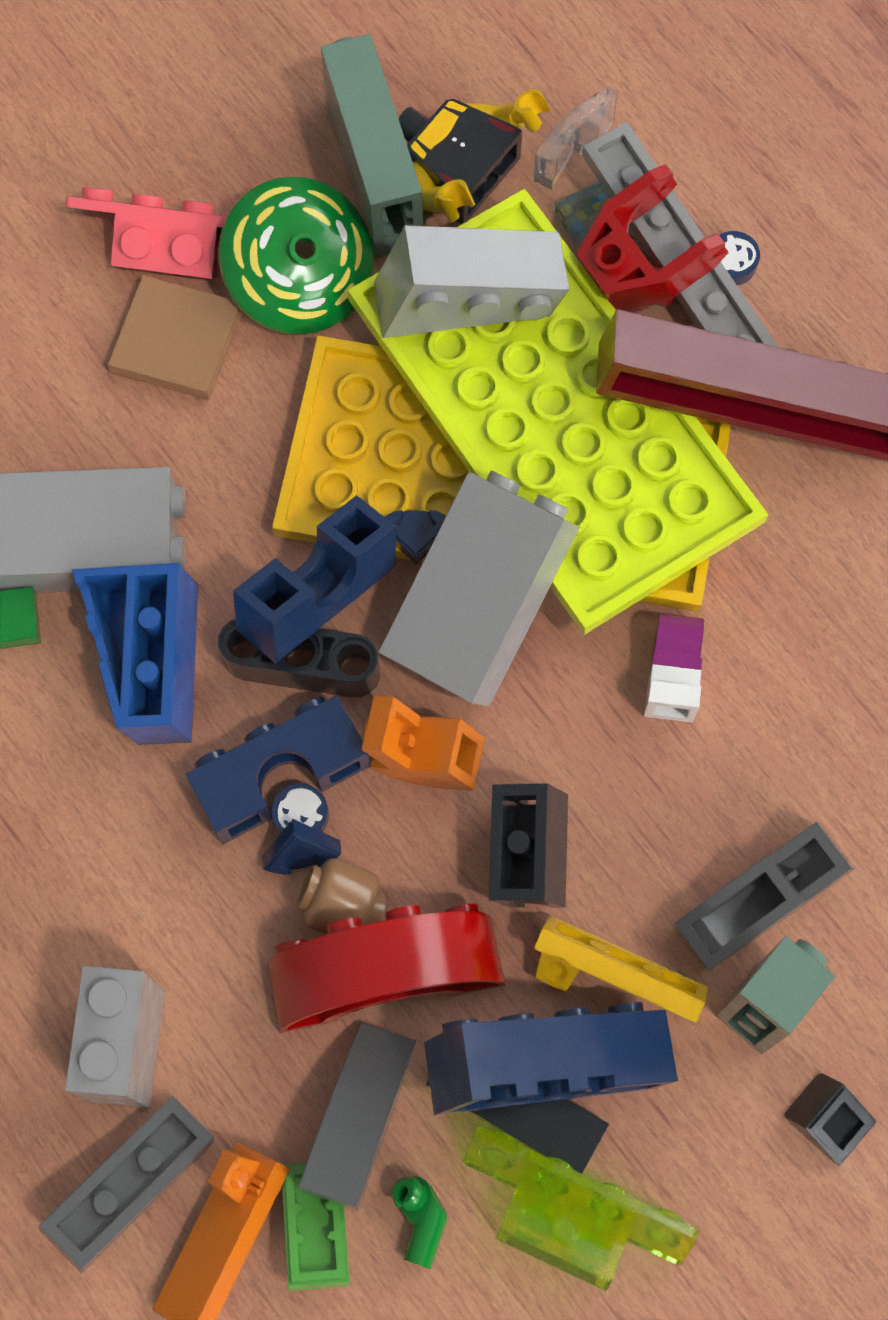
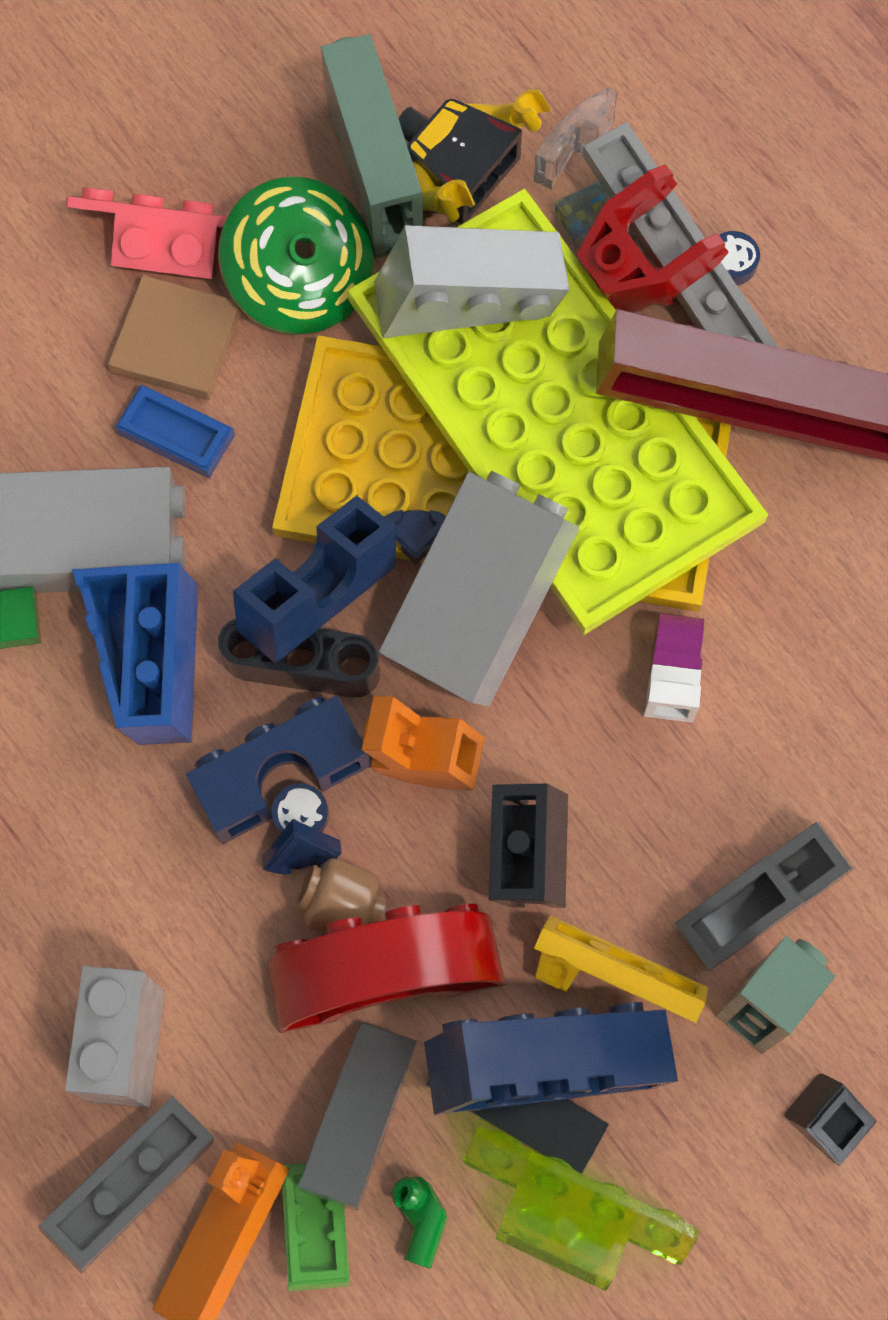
none -> blue tile [115,384,235,479]

